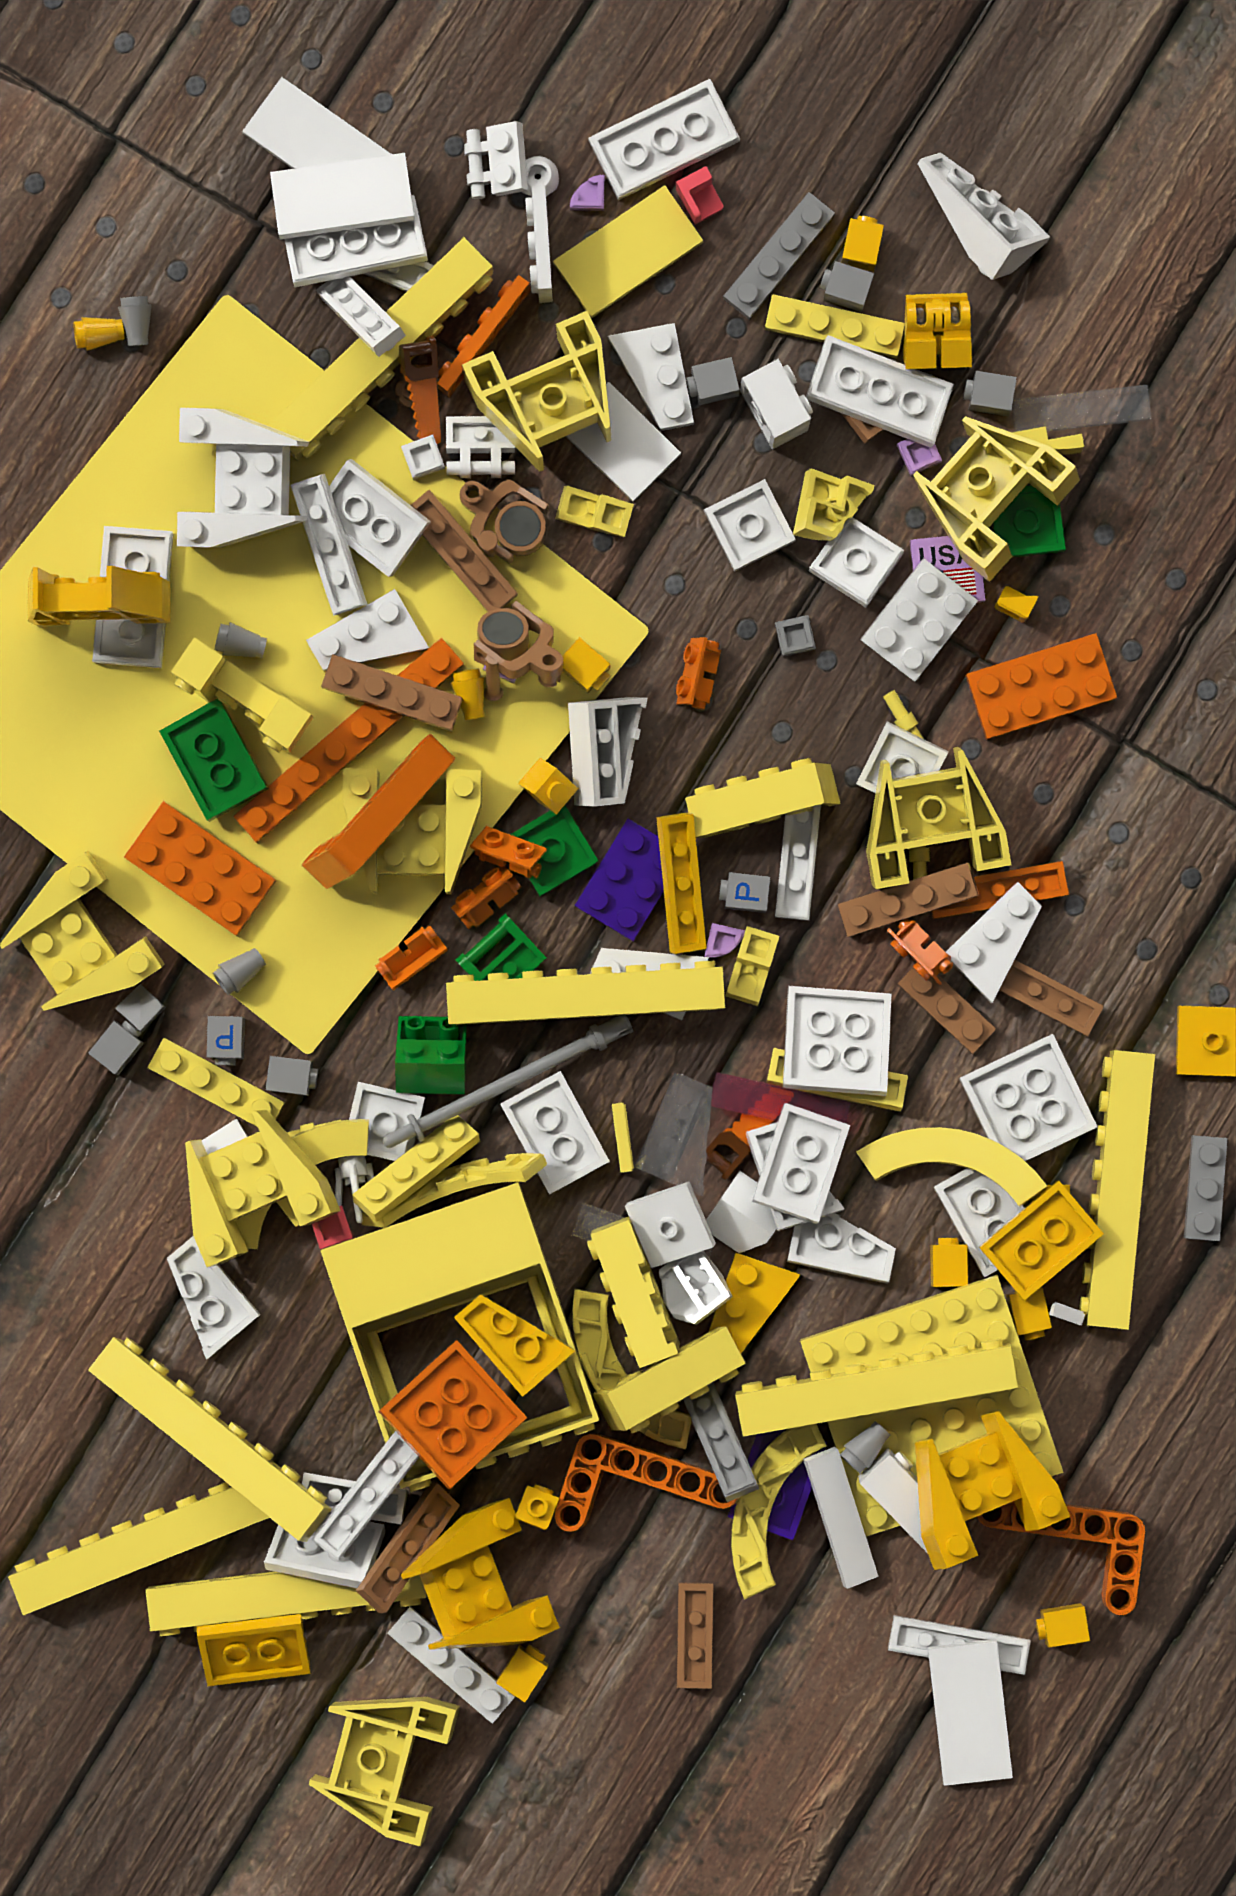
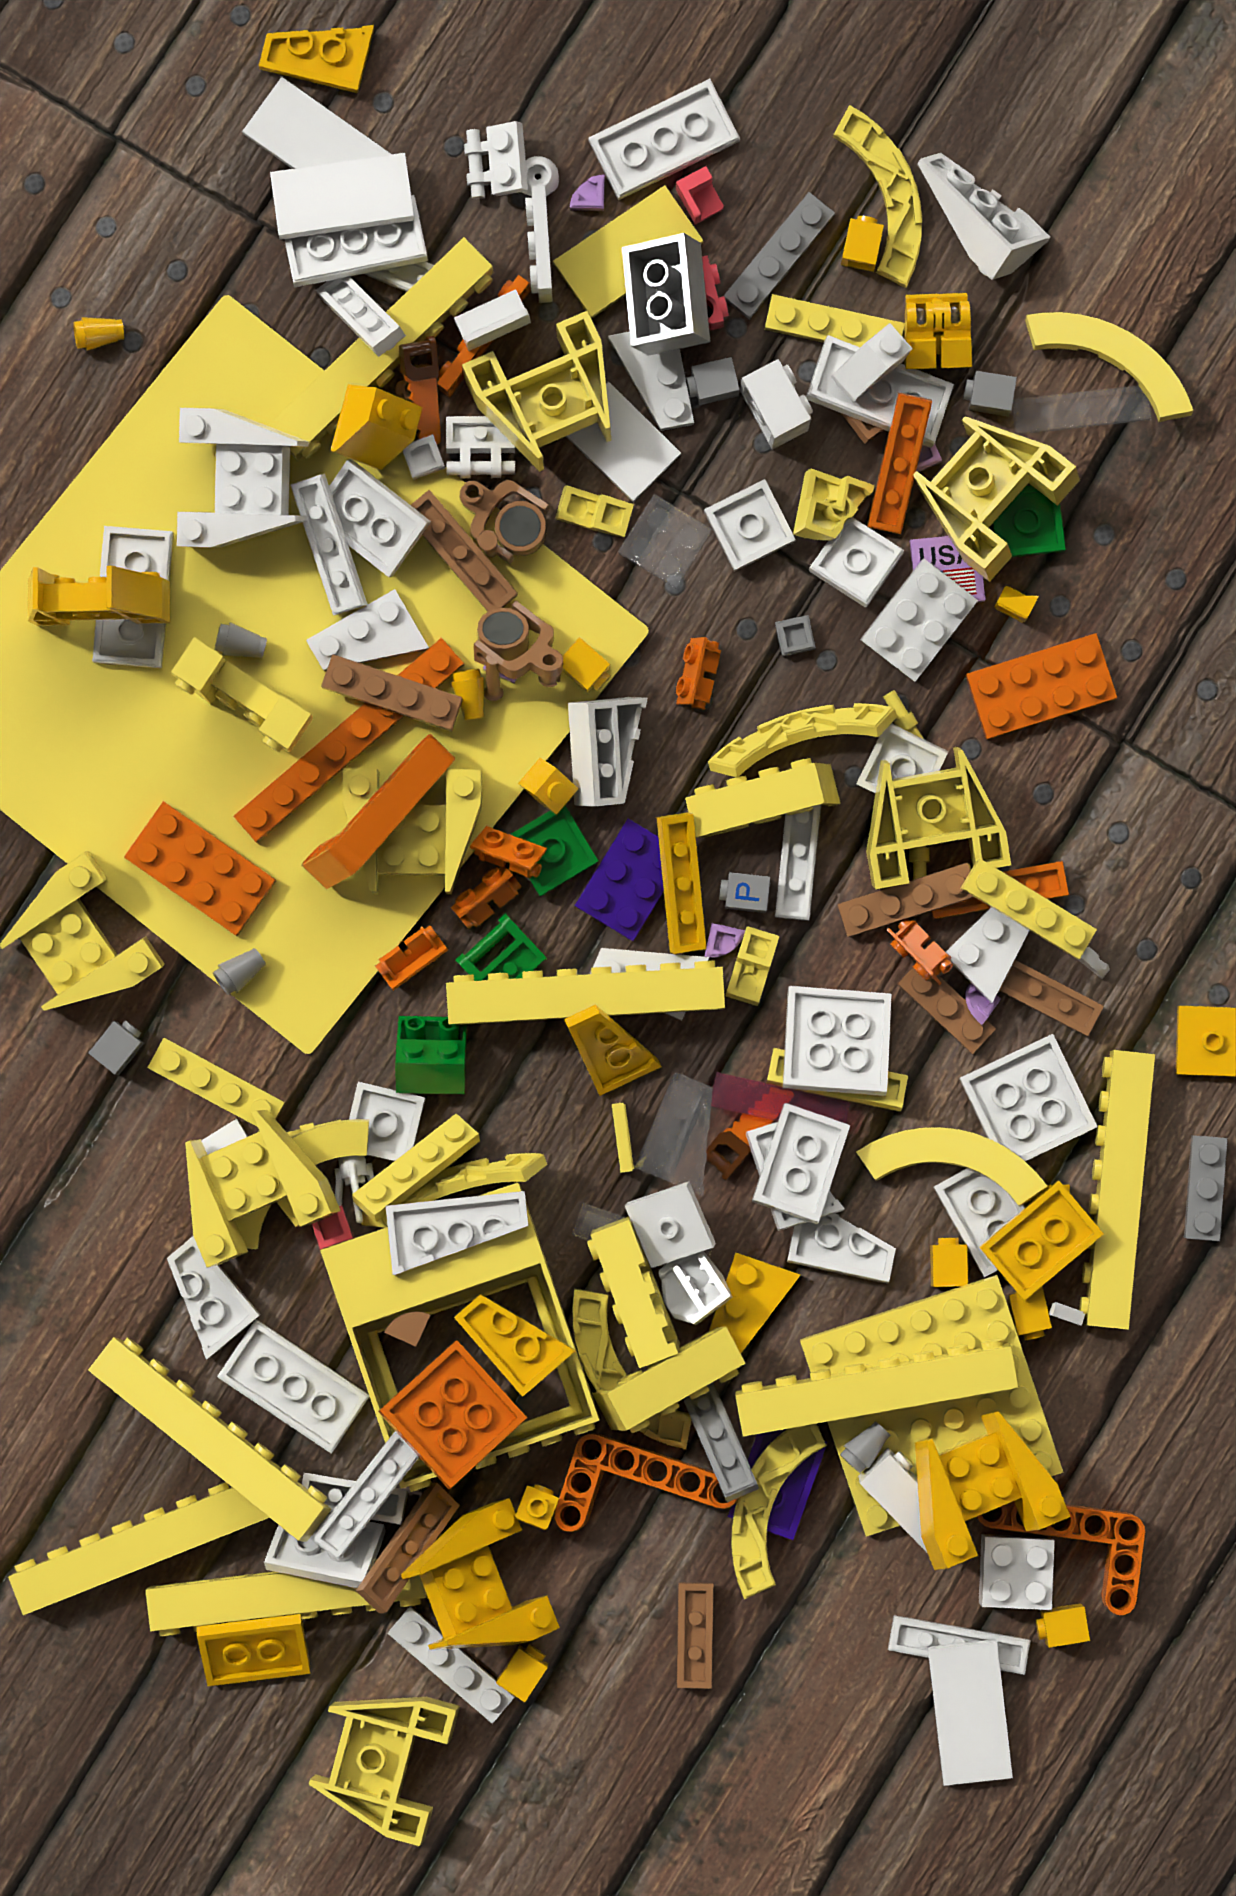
light grey slope [115,984,166,1032] -> none
light grey cone [118,296,152,346] -> none
green plate [159,698,269,822] -> none
light grey brick [207,1016,245,1065] -> none
light grey brick [265,1056,318,1096] -> none
light grey bar [383,1015,633,1148] -> none
white plate [500,1071,610,1195] -> none
white slope [706,1171,777,1253] -> none
white tile [803,1447,879,1589] -> none
light grey brick [820,261,874,312] -> none
light yellow slope [1012,426,1084,455] -> none
none -> white tile [217,1319,370,1454]
none -> yellow wing [259,25,375,93]
none -> yellow slope [331,384,423,470]
none -> medium nougat tile [384,1312,431,1347]
none -> white wing [386,1191,528,1275]
none -> white panel [454,289,531,351]
none -> yellow wing [564,1004,662,1096]
none -> clear plate [618,494,712,589]
none -> light grey brick [622,233,710,356]
none -> coral plate [702,255,729,331]
none -> light yellow tile [708,703,897,778]
none -> white slope [831,323,913,402]
none -> light yellow tile [833,105,922,288]
none -> orange tile [867,392,932,534]
none -> light yellow plate [961,859,1097,959]
none -> lavender tile [965,982,1001,1024]
none -> white brick [979,1534,1055,1610]
none -> light yellow tile [1025,312,1193,422]
none -> white tile [1077,947,1110,979]

